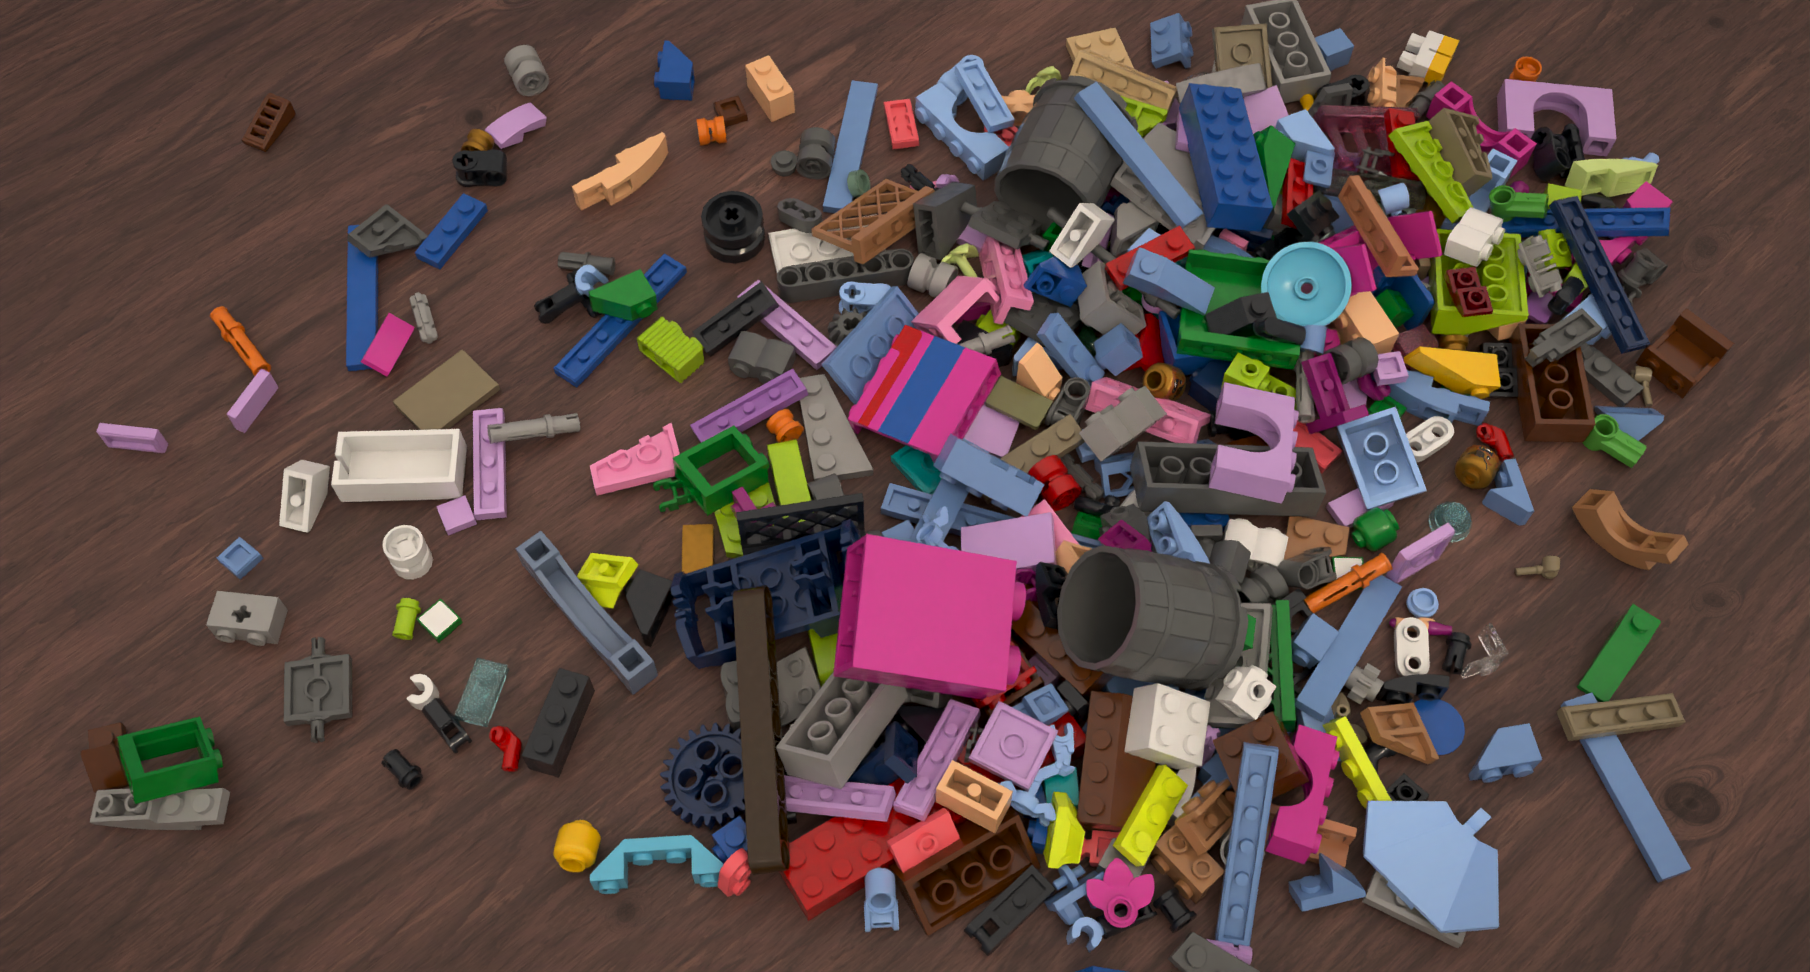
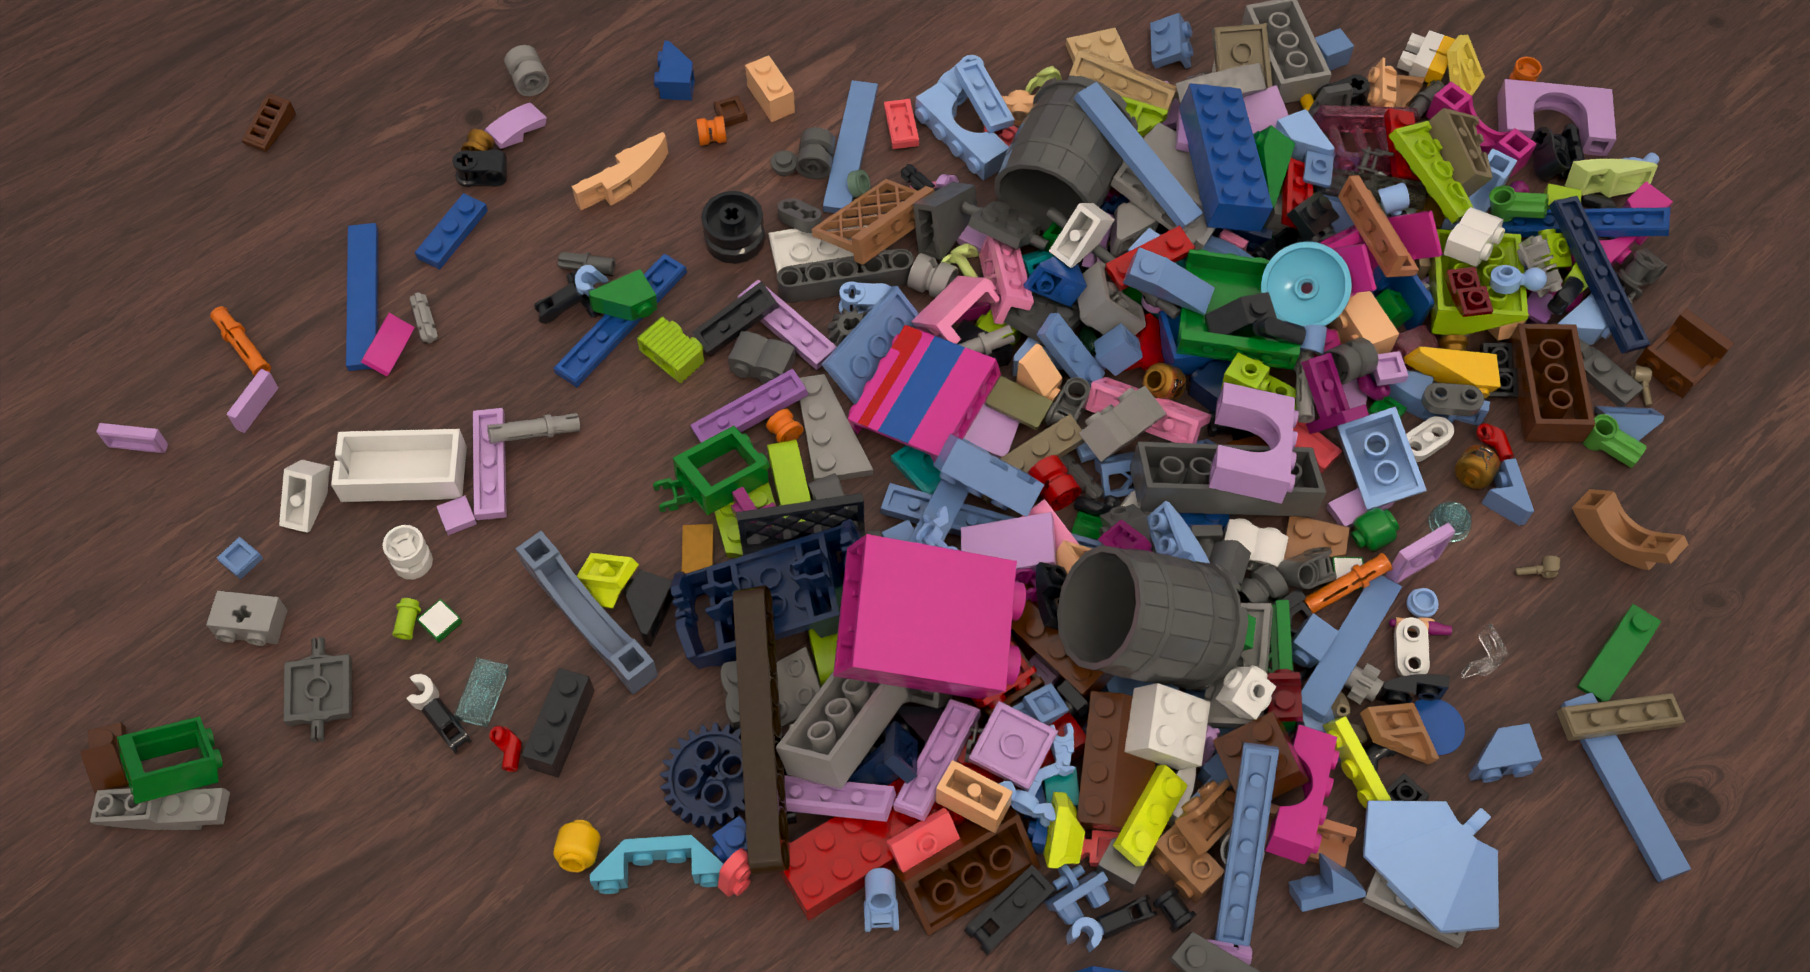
dark grey wing [347,204,428,258] -> none
black pin [381,749,423,790] -> none
dark tan tile [393,350,500,430] -> none
bright pink wing [590,423,680,496] -> none
dark pink plate [1086,858,1155,928] -> none
black pin [1442,632,1472,674] -> none
dark grey hinge [1525,308,1603,367] -> none
none -> dark red bracket [1267,669,1303,722]
none -> dark grey plate [1421,383,1484,416]
none -> light yellow wing [1447,34,1485,96]
none -> light blue plate [1490,265,1547,294]

